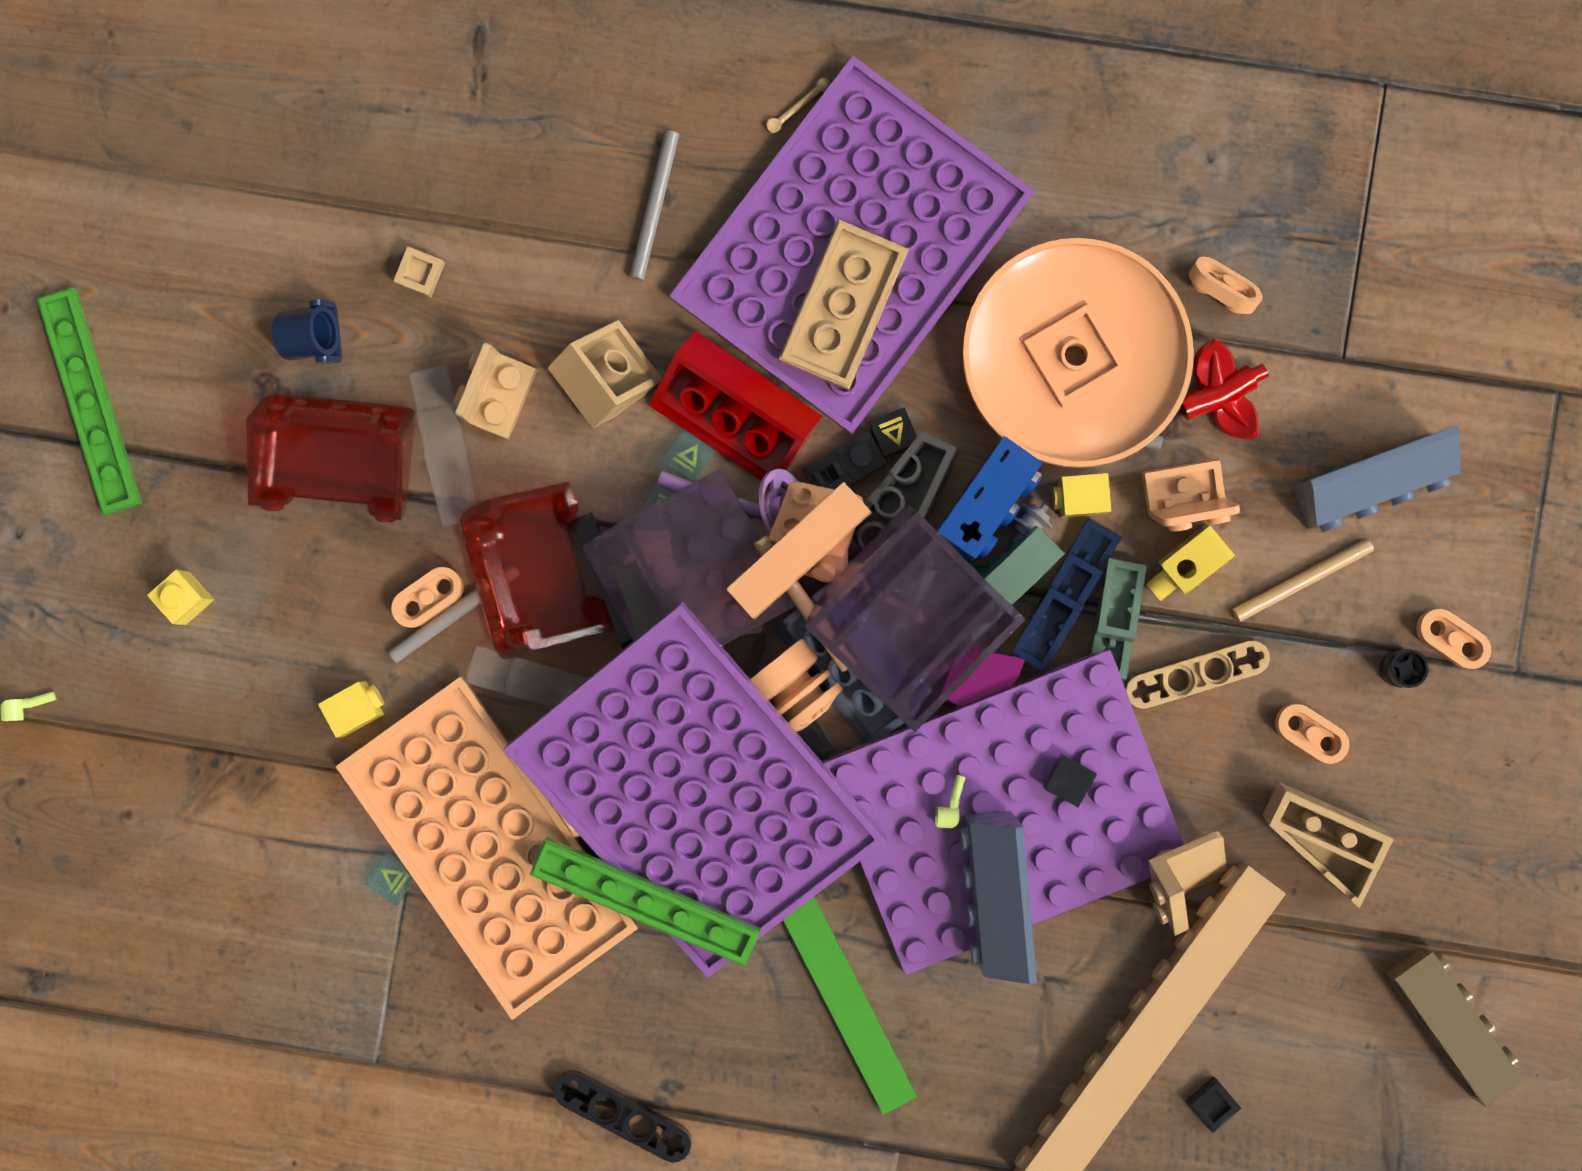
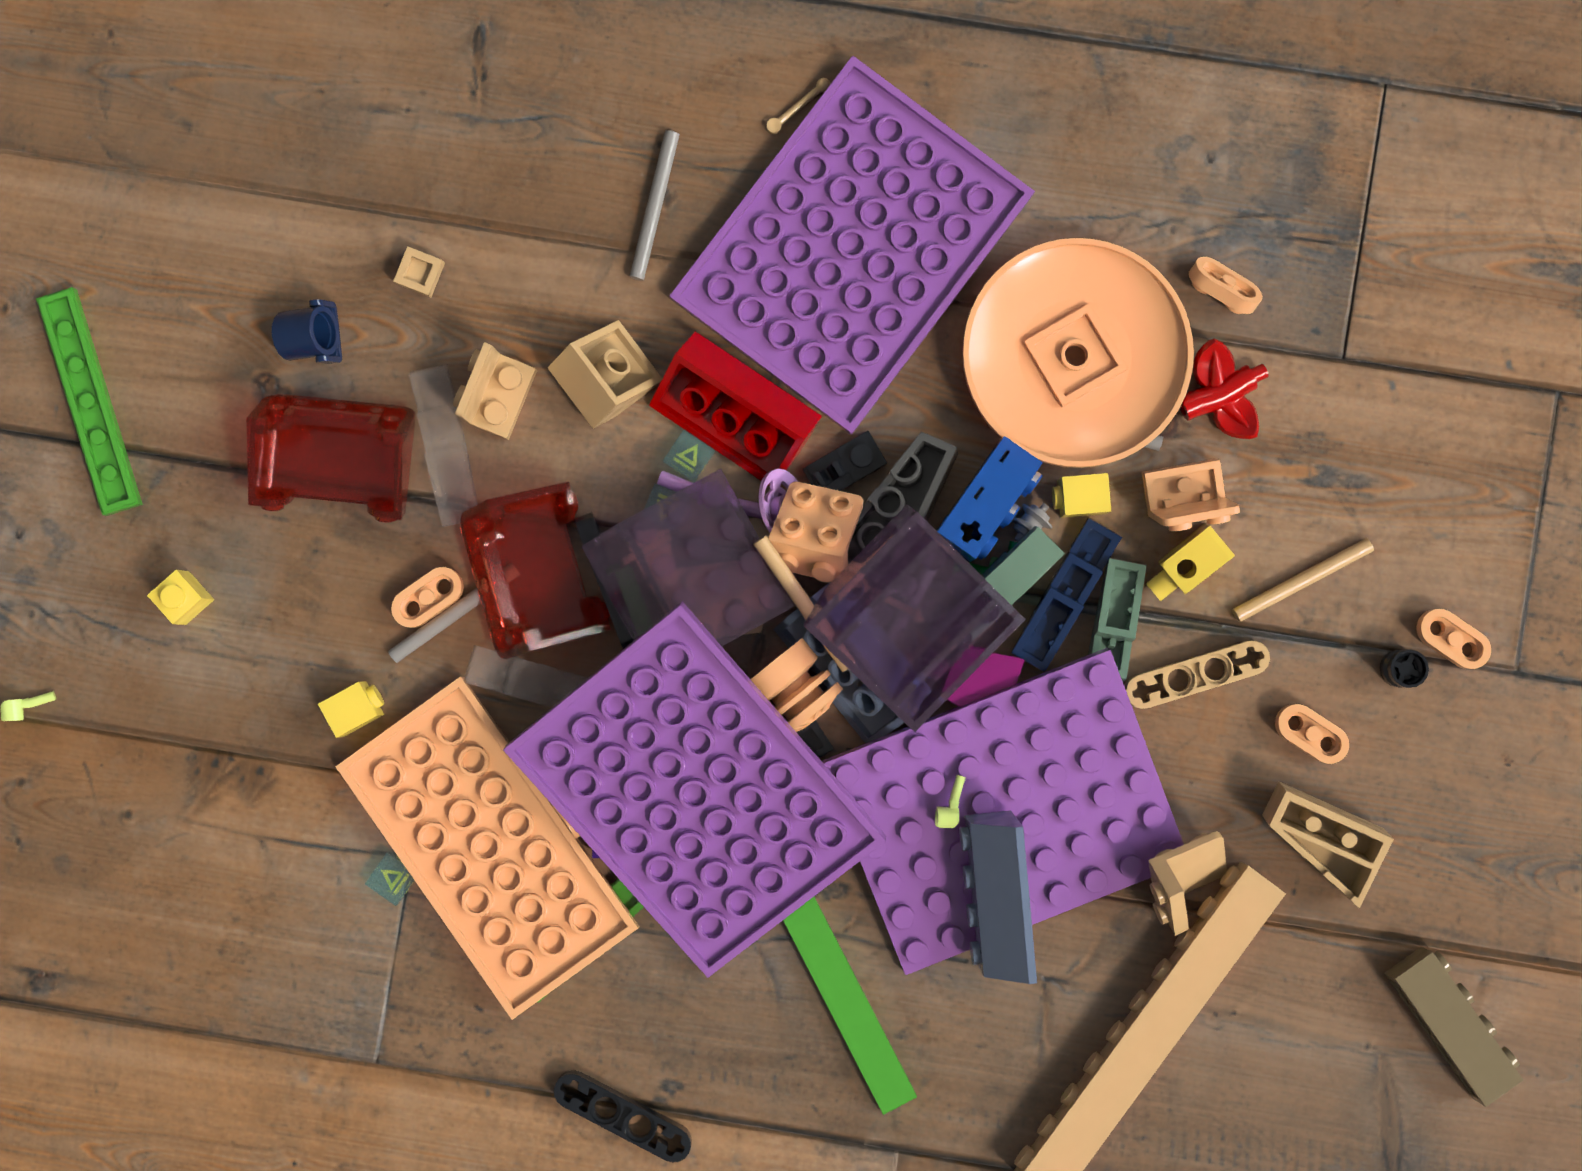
bright green tile [529,836,761,966] -> none
light nougat tile [727,482,872,620] -> none
tan tile [779,220,909,391] -> none
black tile [869,407,917,457] -> none
black tile [1043,753,1097,808] -> none
black tile [1185,1077,1242,1133] -> none
sand blue slope [1291,426,1461,532] -> none

